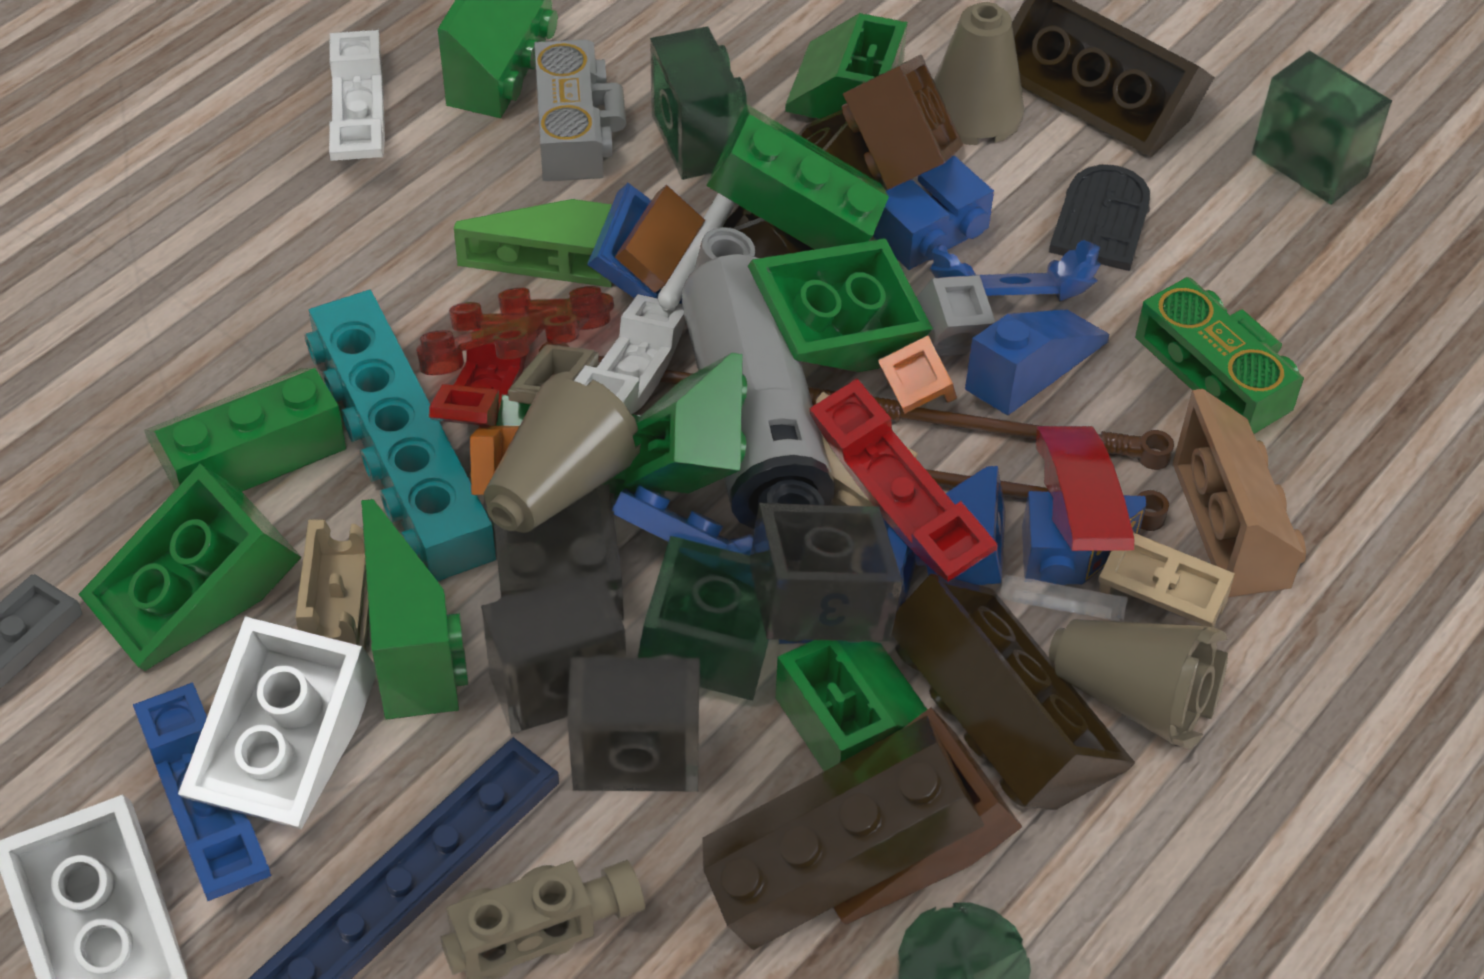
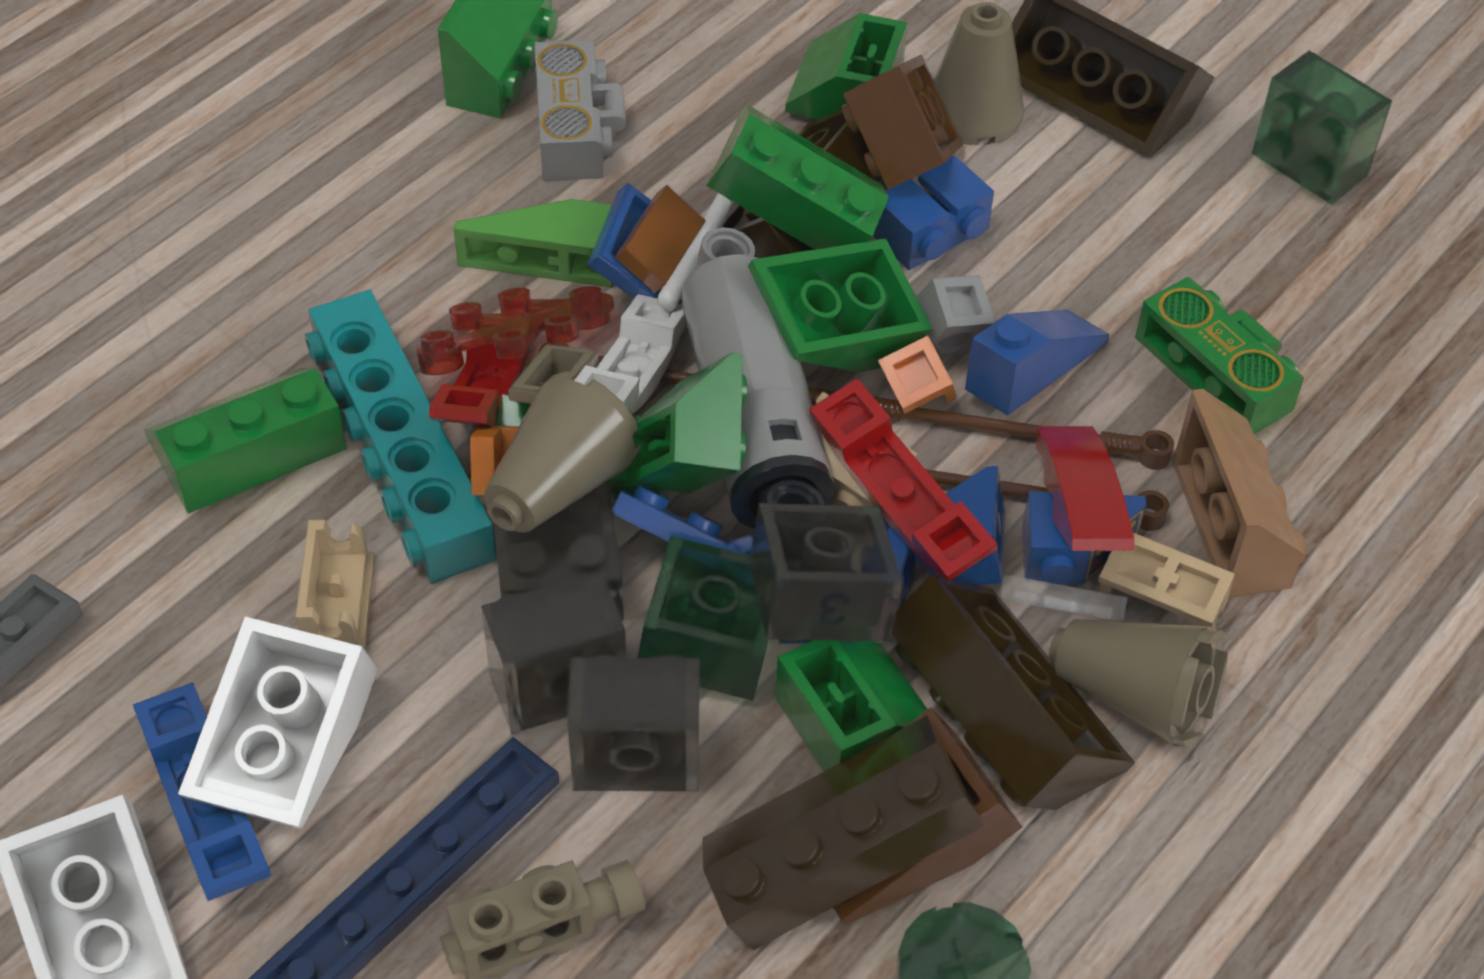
green slope [78,463,302,671] -> none
white slope [329,30,385,161] -> none
green slope [361,499,469,720] -> none
clear green brick [650,26,747,180] -> none
blue piece [930,240,1101,301] -> none
black window [1049,164,1150,271] -> none

